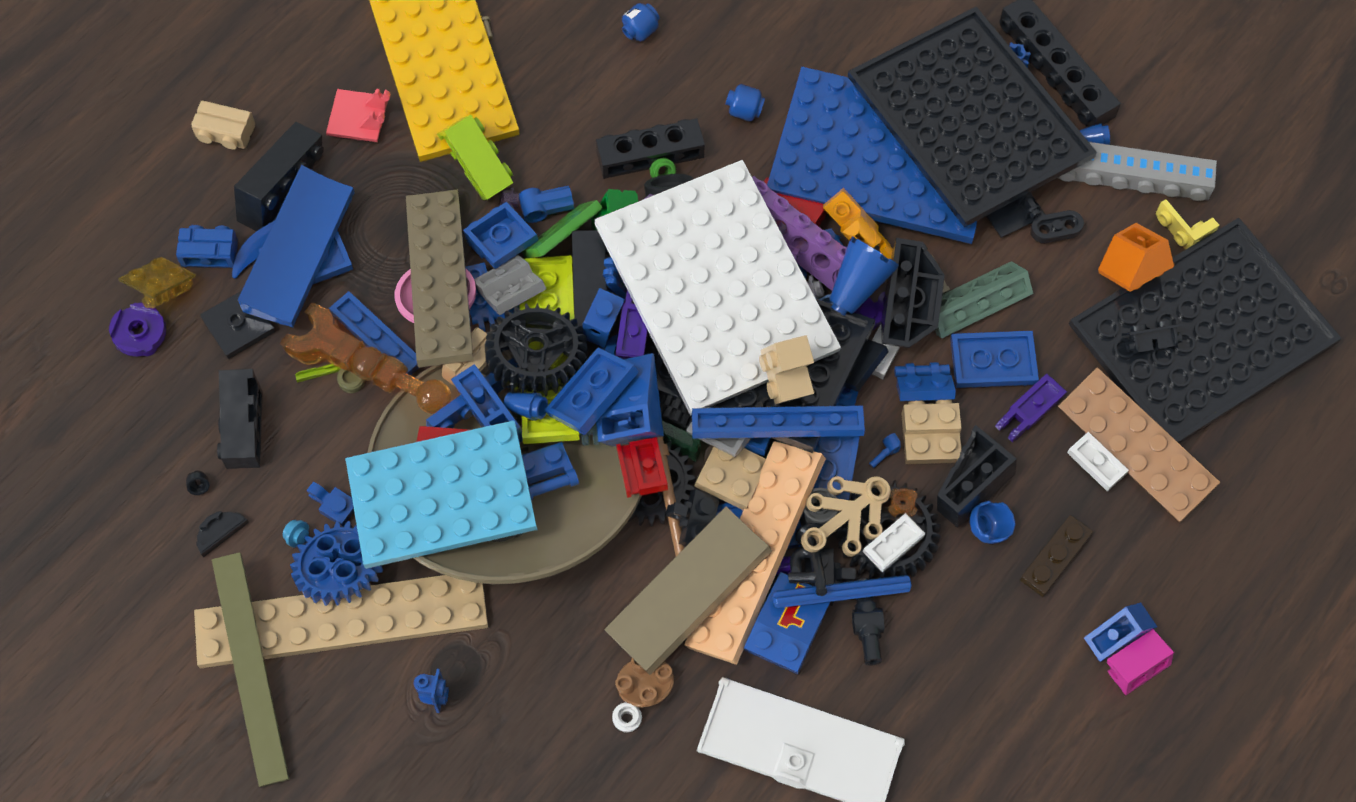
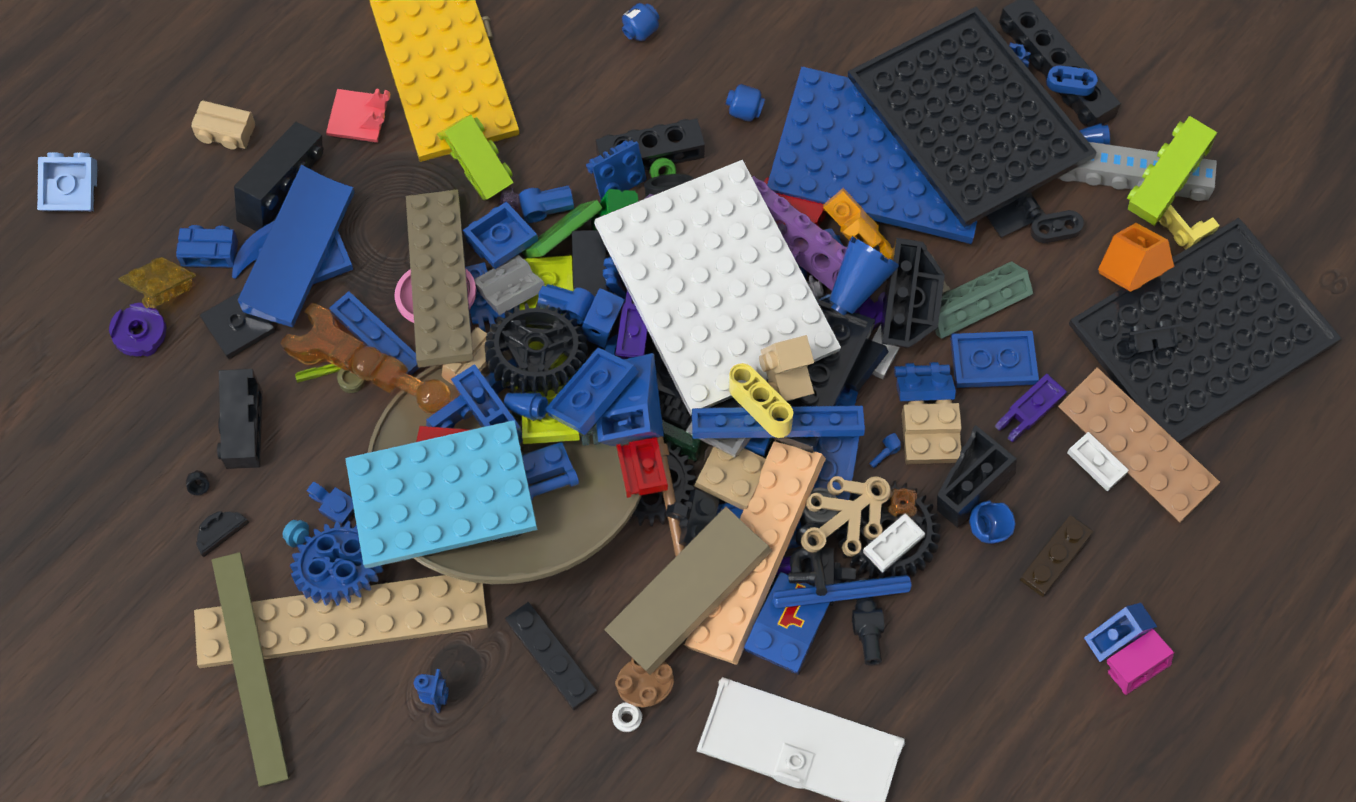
none -> light blue plate [37,153,97,211]
none -> black plate [505,602,597,711]
none -> blue piece [537,284,595,324]
none -> blue hinge [586,140,647,200]
none -> light yellow beam [729,363,793,438]
none -> blue beam [1046,66,1098,96]
none -> lime wedge [1127,116,1217,226]

